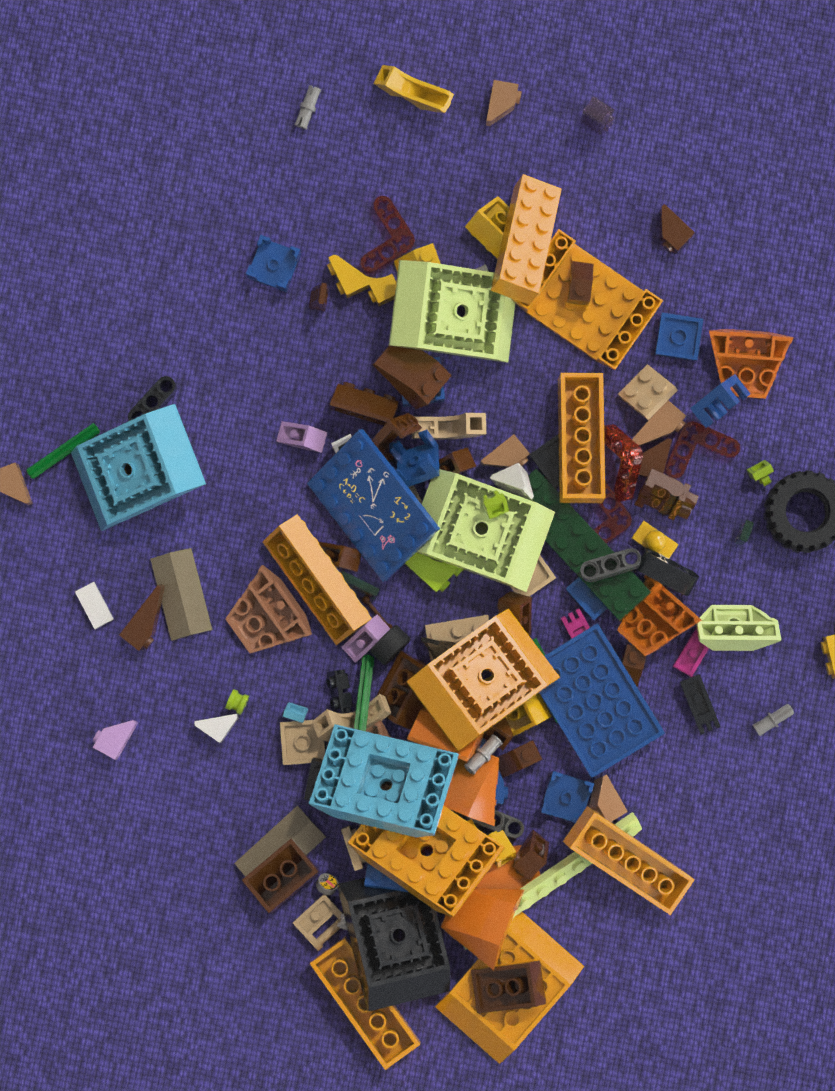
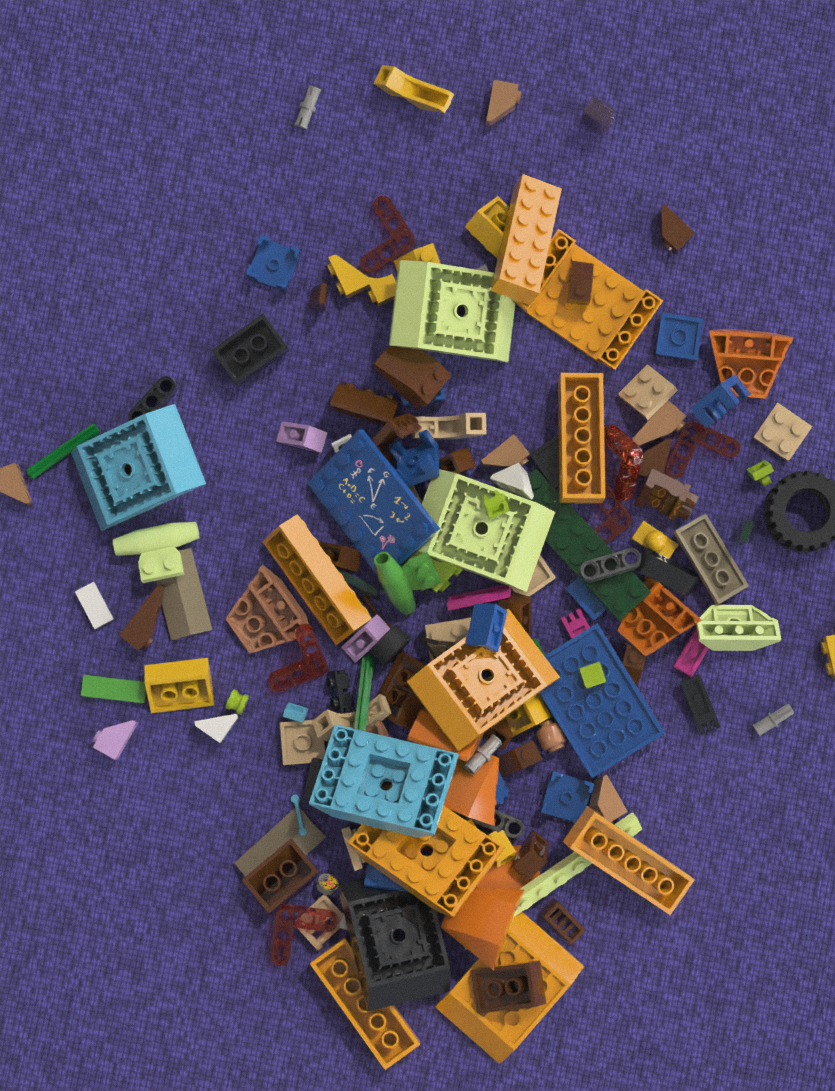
none -> bright green tile [81,675,146,703]
none -> yellowish green plate [113,522,200,583]
none -> yellow slope [144,658,214,713]
none -> black brick [212,313,289,387]
none -> clear red beam [268,624,328,692]
none -> clear red beam [271,904,338,966]
none -> medium azure hinge [291,795,307,836]
none -> bright green plate [374,552,442,615]
none -> dark pink tile [447,584,512,611]
none -> blue panel [466,603,507,652]
none -> nougat head [536,720,567,753]
none -> reddish brown slope [539,898,586,946]
none -> lime slope [579,662,606,689]
none -> dark tan slope [673,513,749,605]
none -> tan plate [753,403,812,462]

